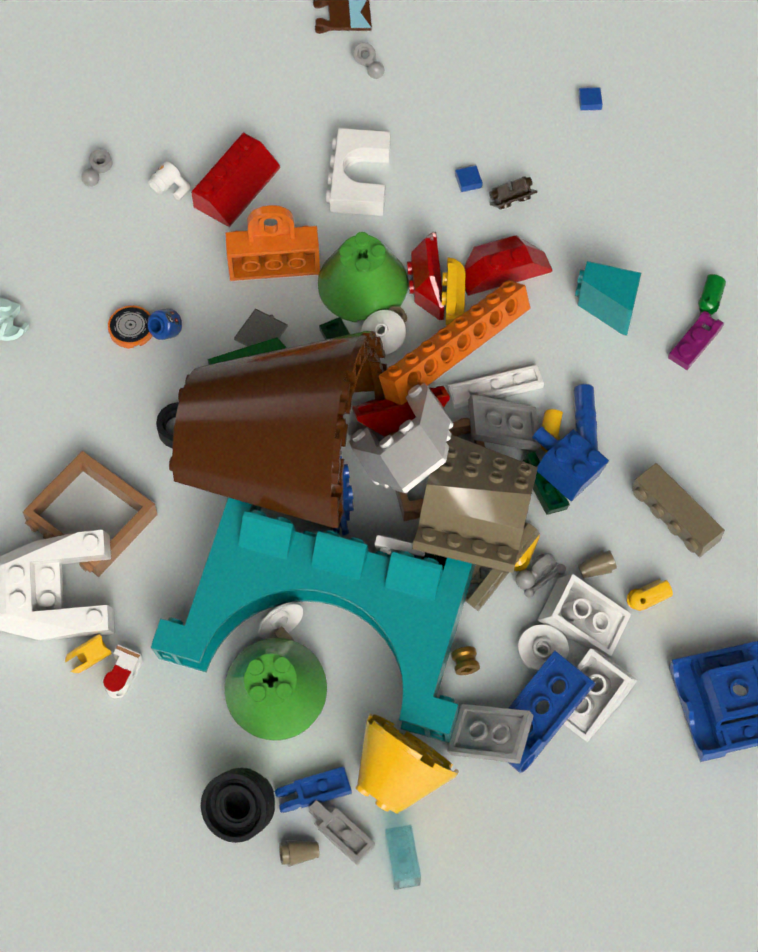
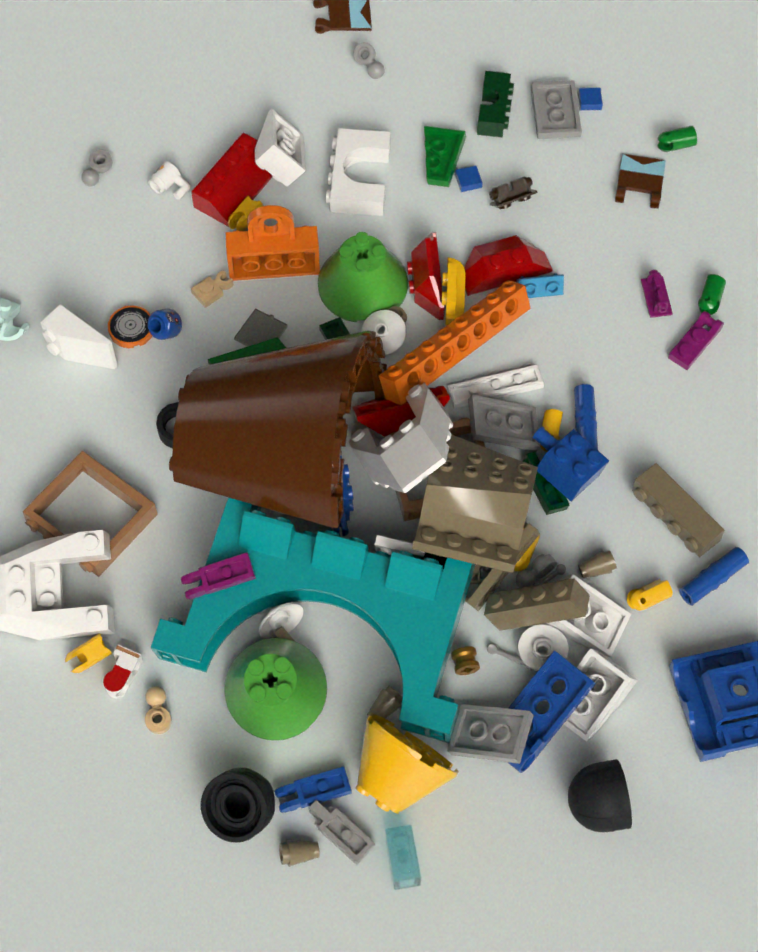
teal slope [575,261,641,336] -> none
none -> white slope [40,304,118,369]
none -> tan plate [145,686,172,734]
none -> magenta hinge [181,553,256,599]
none -> tan plate [191,271,234,308]
none -> yellow piece [228,196,263,231]
none -> white slope [255,109,306,187]
none -> dark tan cone [367,686,403,719]
none -> green wing [424,126,466,187]
none -> dark green arch [477,71,514,138]
none -> dark tan brick [484,578,590,631]
none -> light grey hinge [487,644,533,671]
none -> dark azure hinge [516,273,564,298]
none -> light grey plate [531,81,582,139]
none -> black piece [568,759,632,832]
none -> reddish brown flag [615,154,666,209]
none -> magenta hinge [641,270,673,318]
none -> green piece [658,125,697,152]
none -> blue axle [679,547,749,606]

